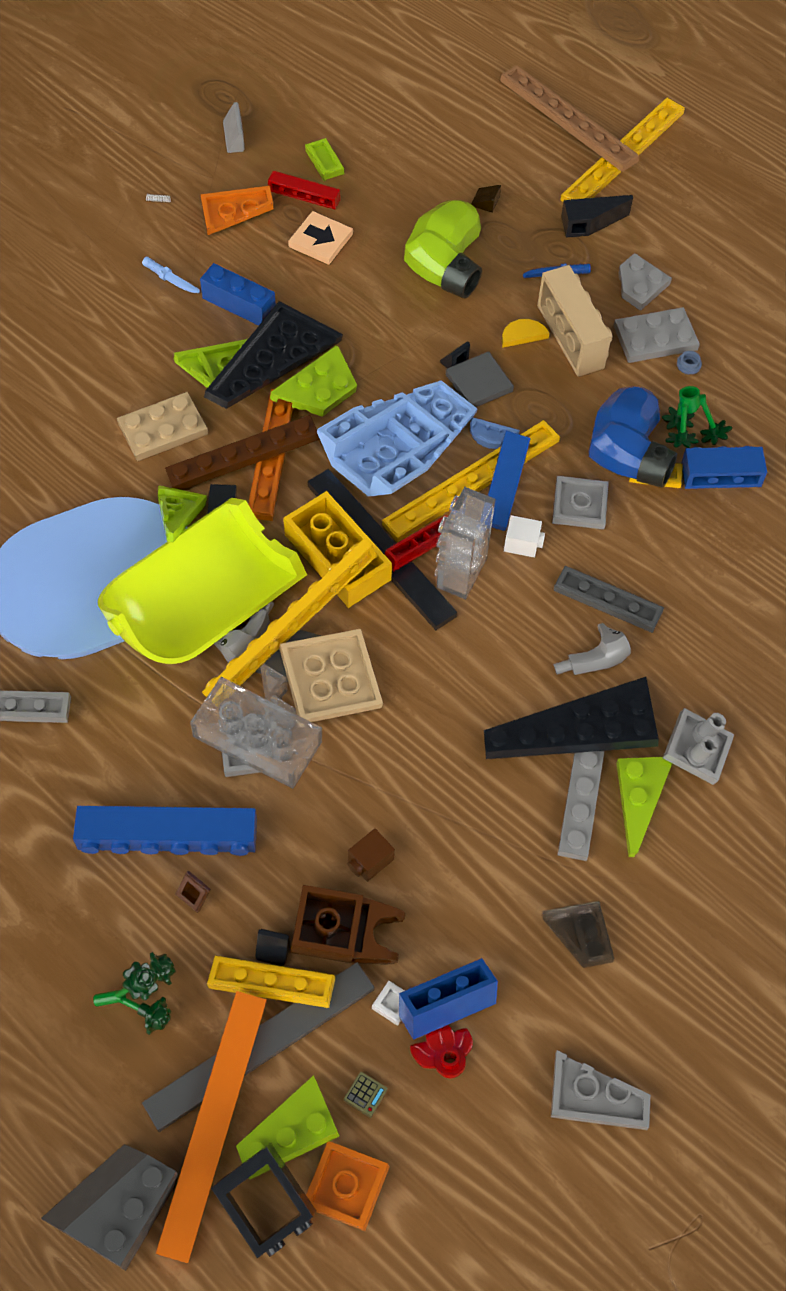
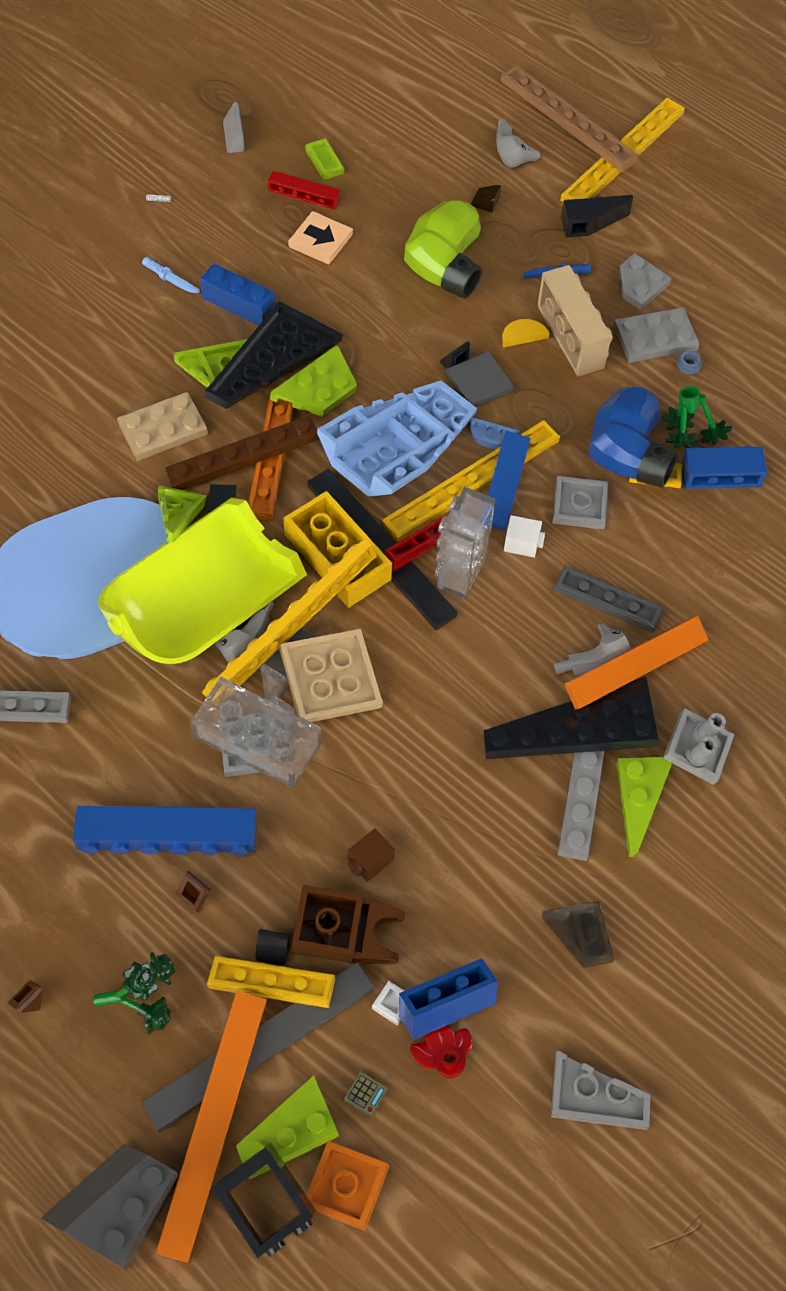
orange wing [200,186,274,235] -> none
none -> reddish brown slope [8,980,43,1013]
none -> light grey animal [496,119,540,168]
none -> orange tile [564,616,709,709]

